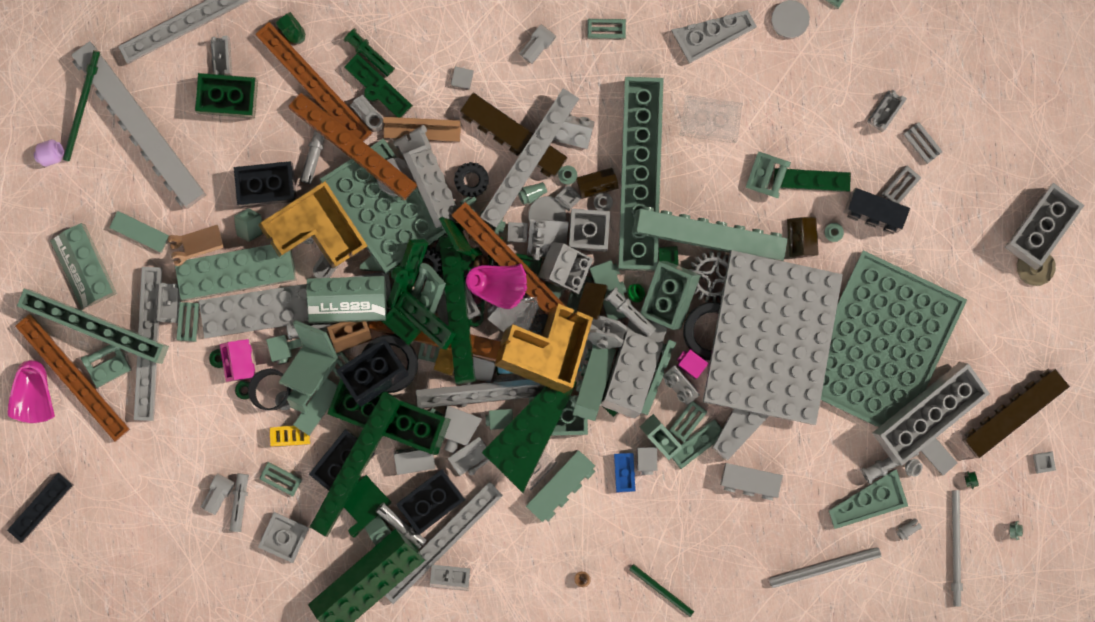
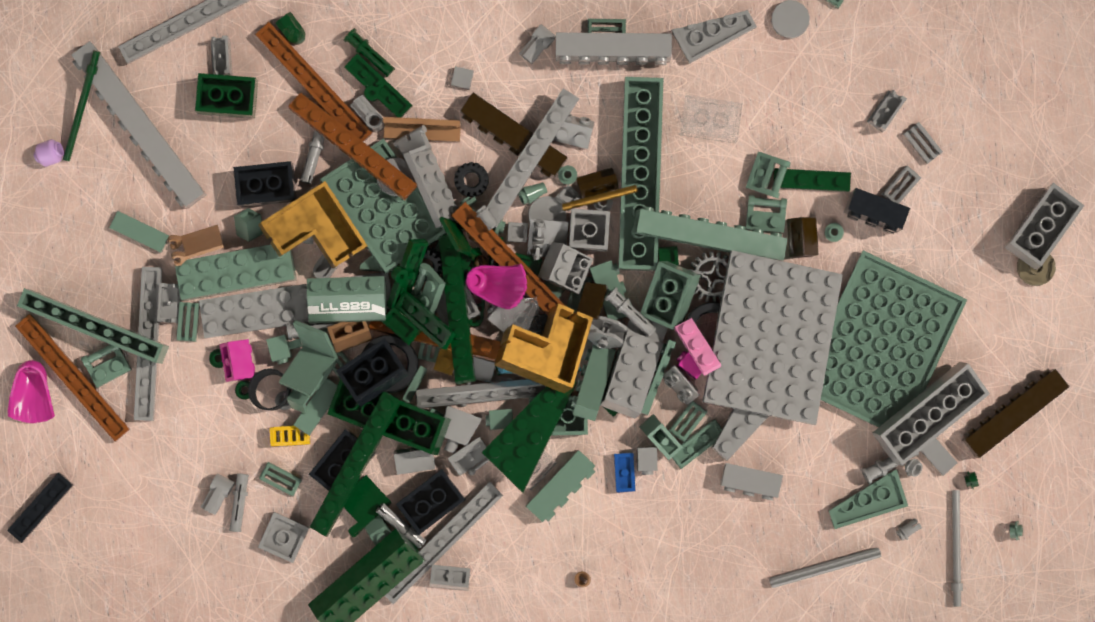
sand green slope [50,223,117,310] -> none
green plate [627,284,645,303] -> none
dark green bar [629,564,694,617] -> none
light grey tile [1033,451,1056,474] -> none
none -> sand green tile [403,365,428,403]
none -> light grey pin [476,205,499,231]
none -> light grey brick [556,32,672,66]
none -> pearl gold bar [562,185,638,211]
none -> bright pink plate [675,318,721,376]
none -> sand green plate [745,195,787,233]

